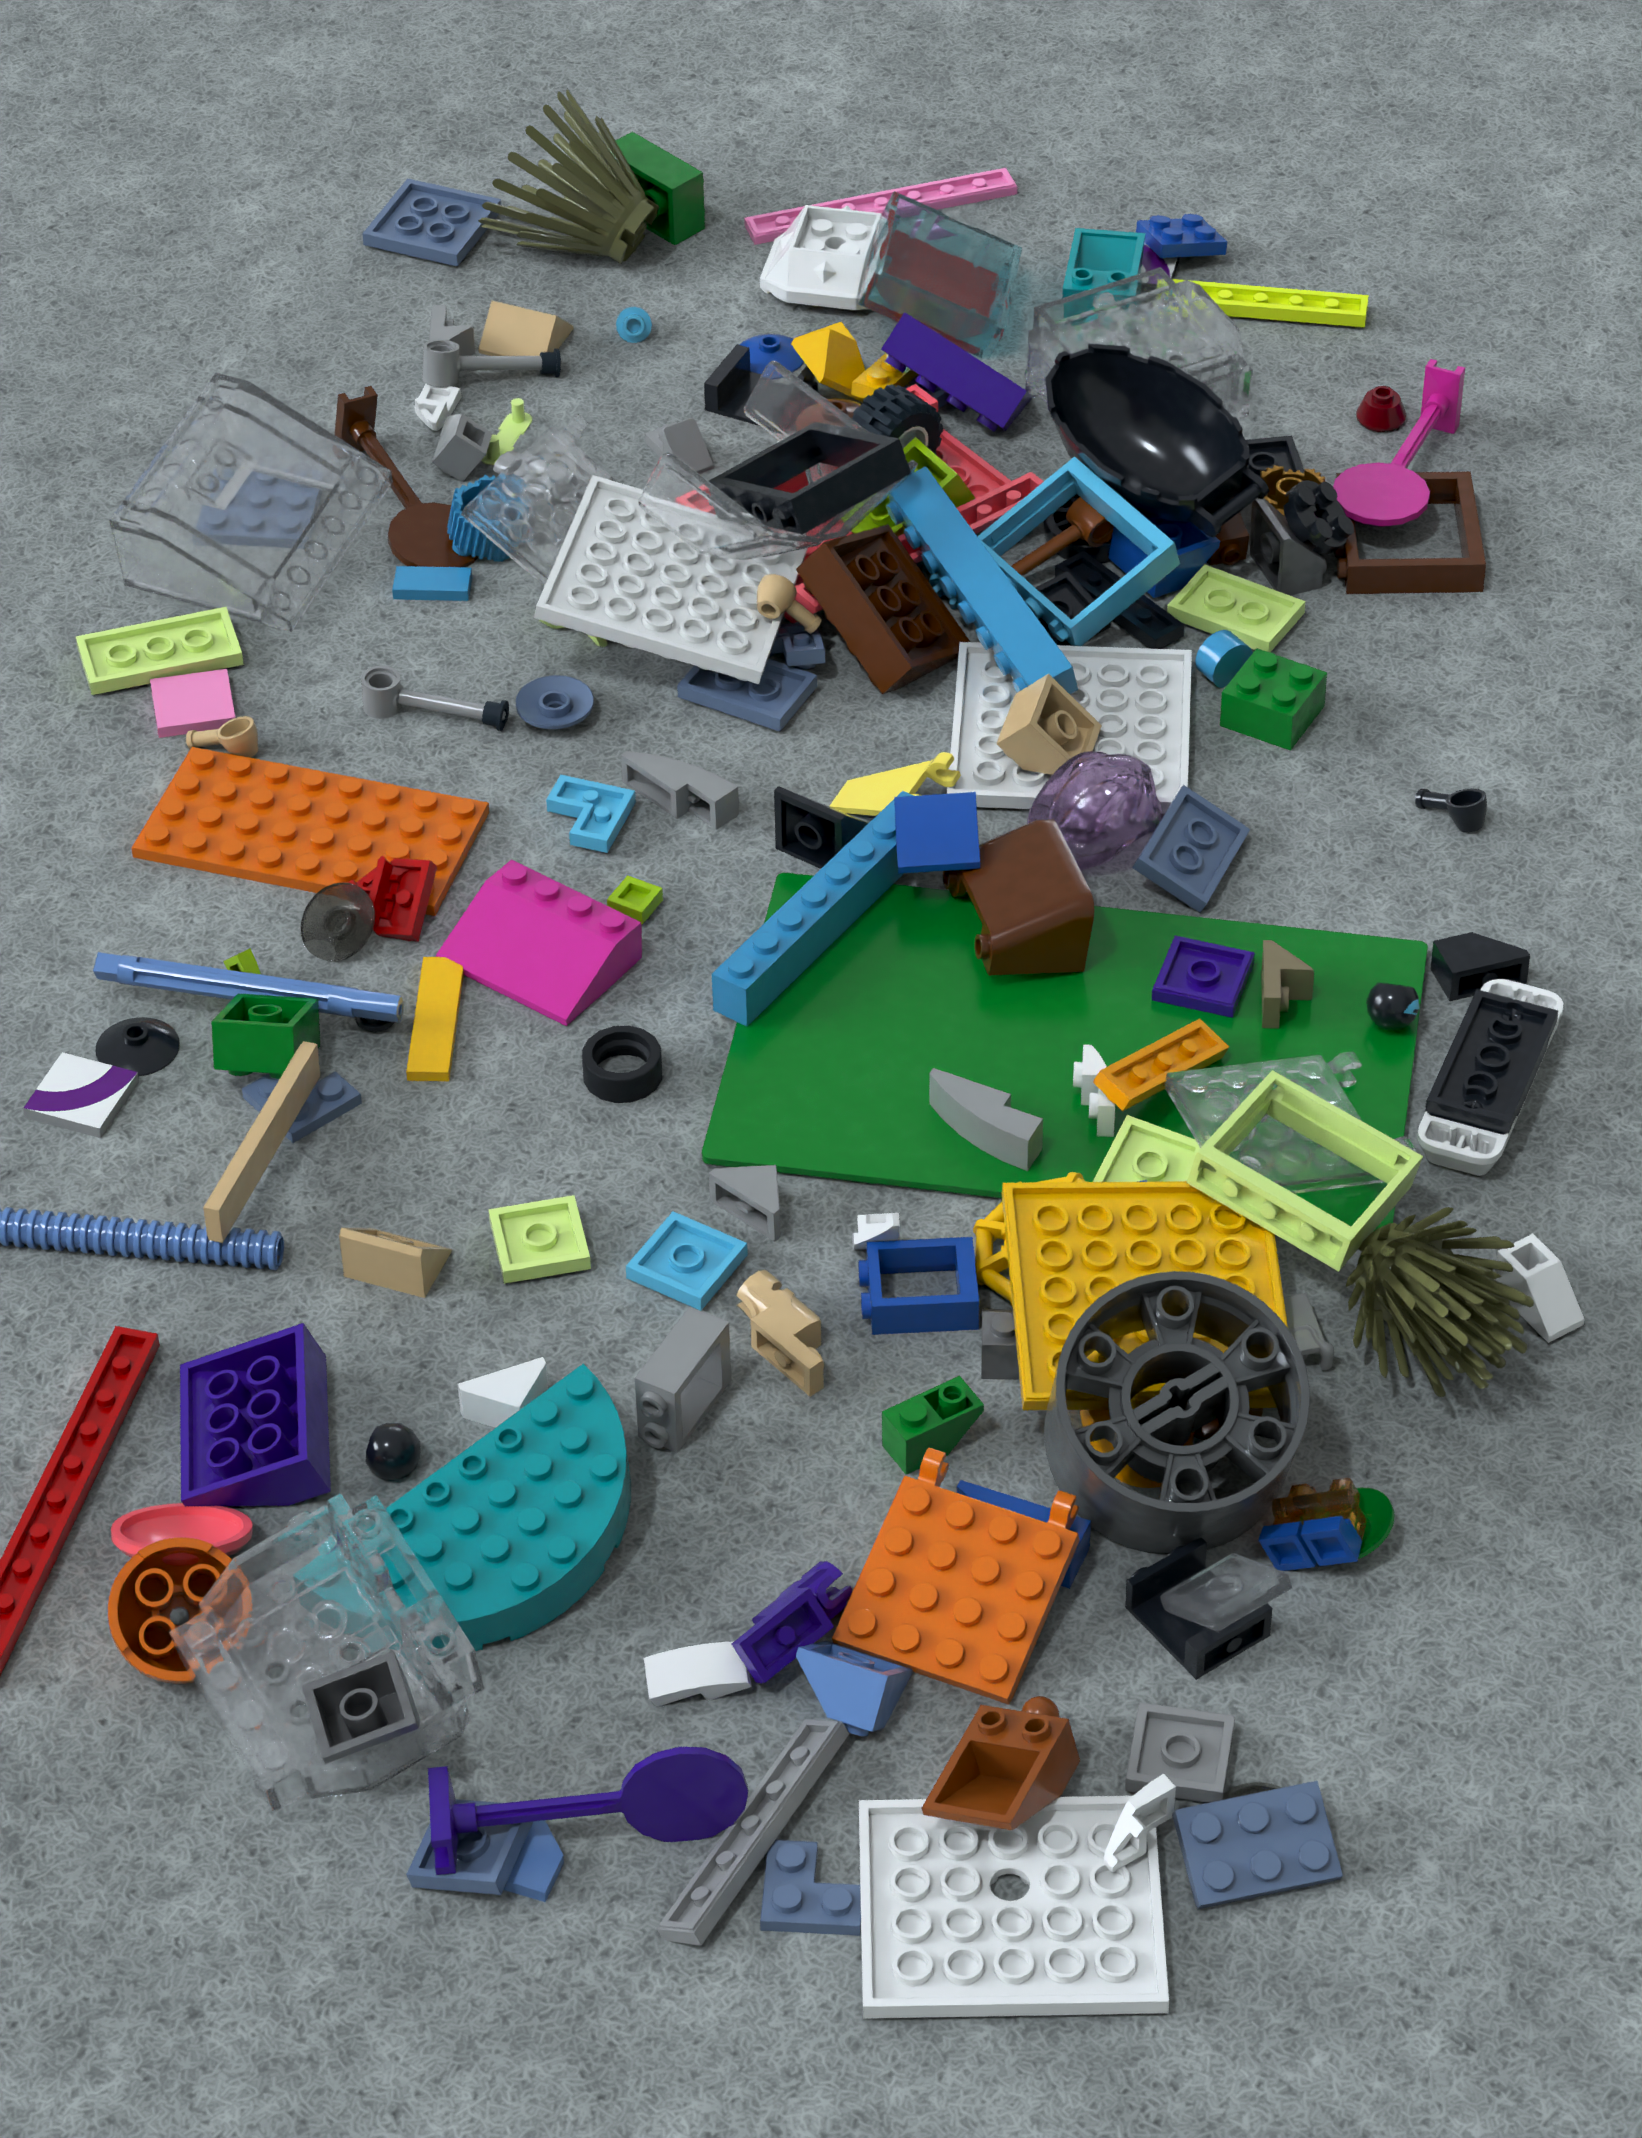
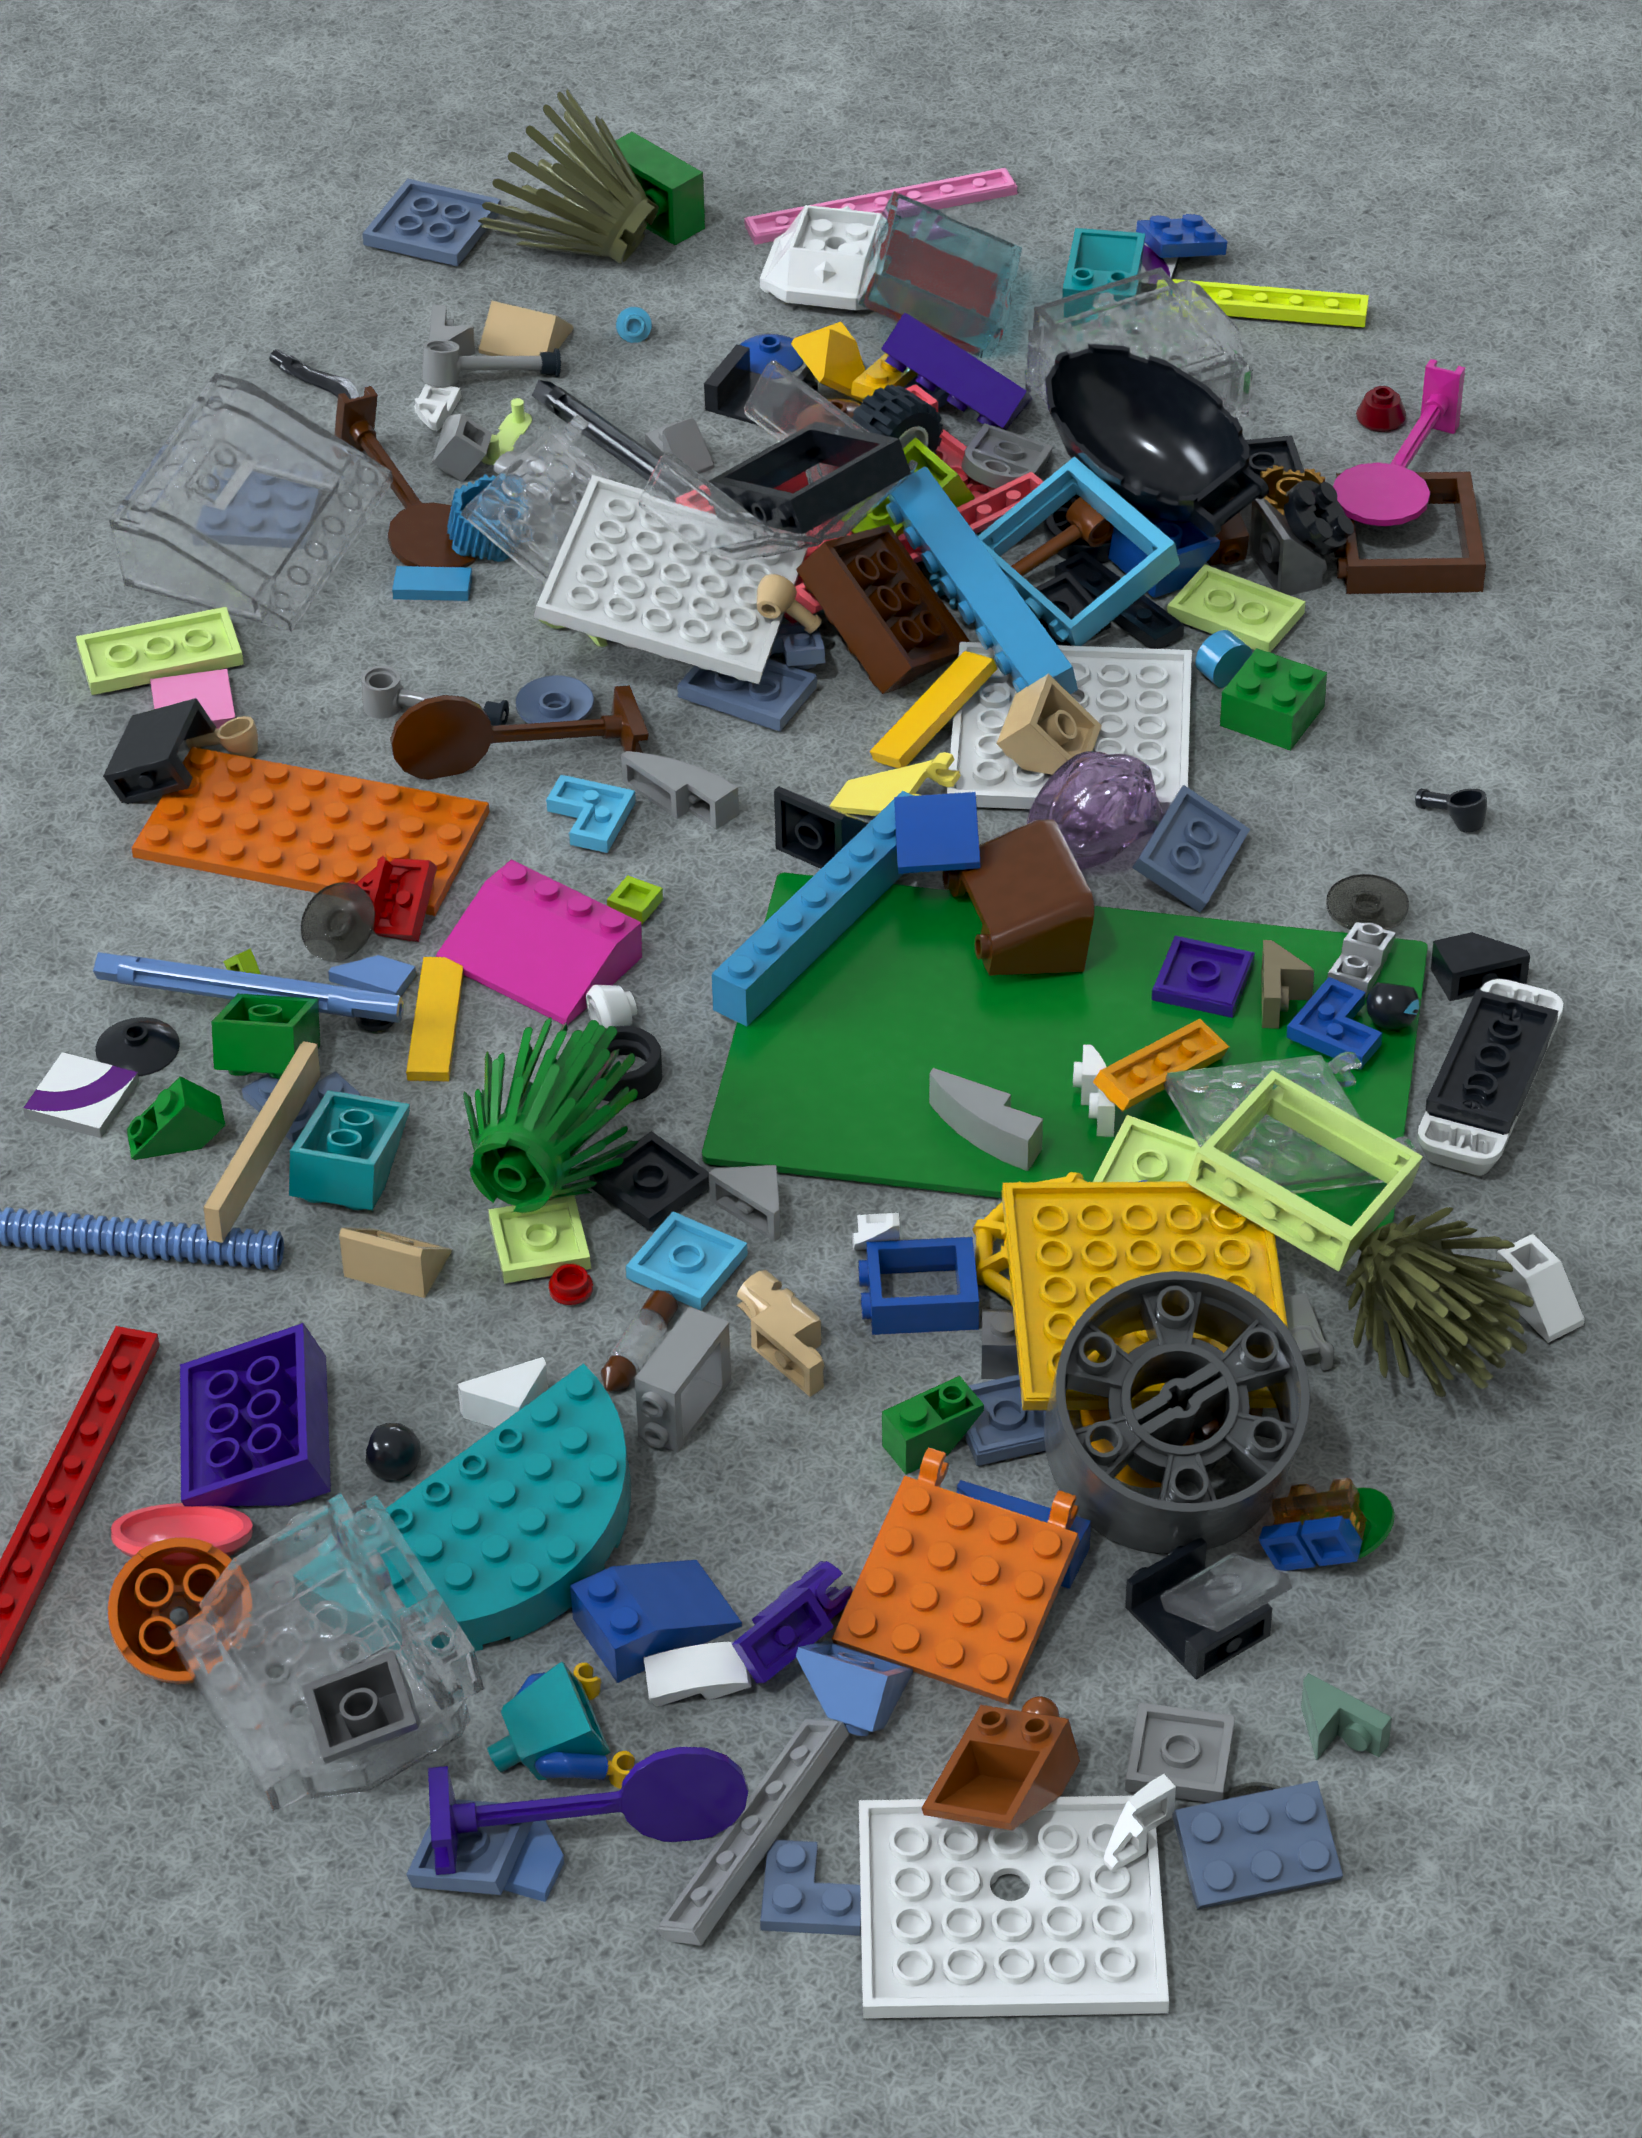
none -> black panel [103,698,216,804]
none -> green slope [127,1076,226,1160]
none -> black piece [269,349,376,432]
none -> teal slope [289,1090,410,1210]
none -> medium blue tile [328,955,416,996]
none -> reddish brown piece [390,685,649,780]
none -> green plant [463,1018,639,1213]
none -> teal torso [487,1661,635,1789]
none -> black piece [532,380,698,500]
none -> red plate [549,1264,593,1305]
none -> blue slope [570,1559,742,1683]
none -> white cone [586,985,637,1028]
none -> black plate [589,1131,709,1231]
none -> piece [601,1290,678,1392]
none -> yellow tile [870,651,997,768]
none -> light grey tile [961,423,1053,488]
none -> sand blue plate [964,1374,1046,1466]
none -> blue plate [1286,977,1382,1070]
none -> sand green slope [1301,1673,1392,1760]
none -> clear smoke dish [1326,874,1409,930]
none -> light grey slope [1327,922,1396,998]

